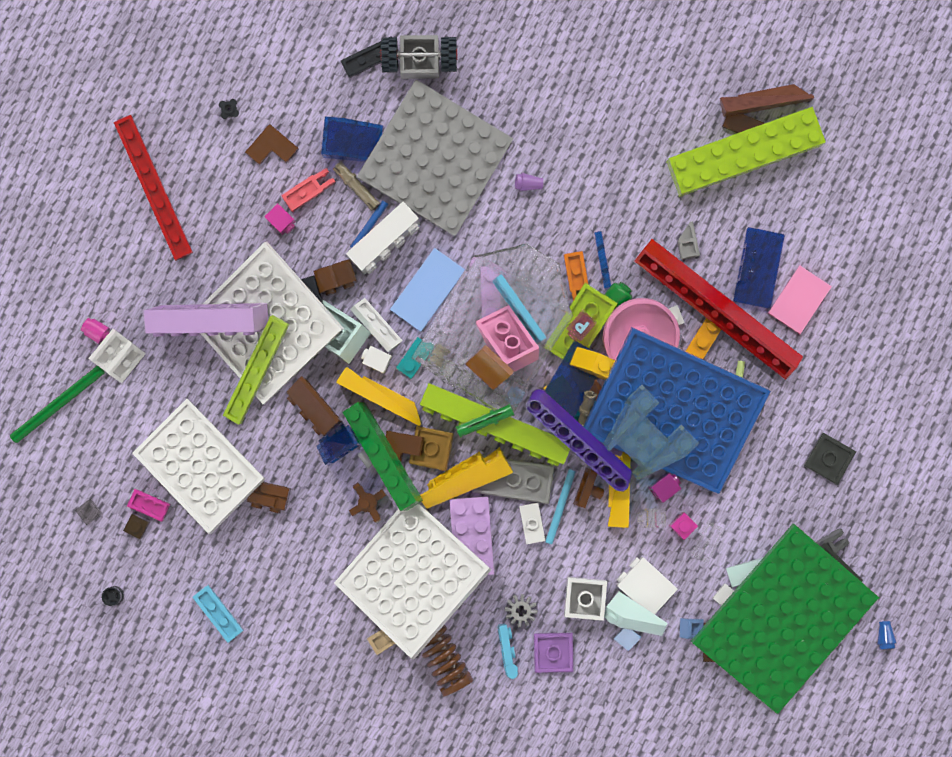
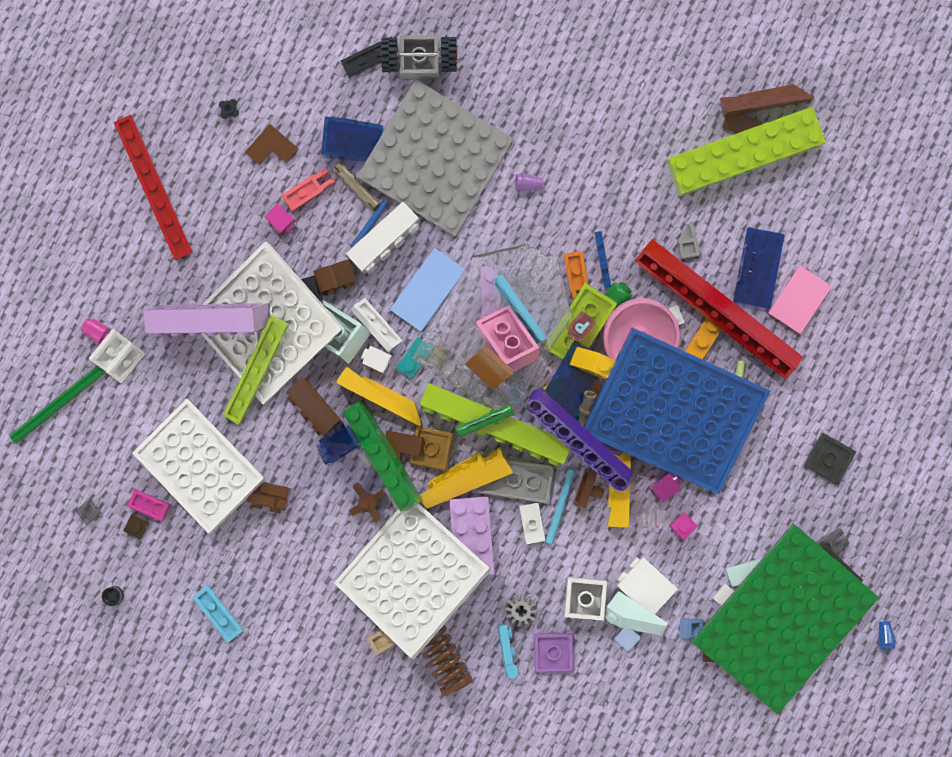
clear light blue wedge [603,385,699,480] -> none

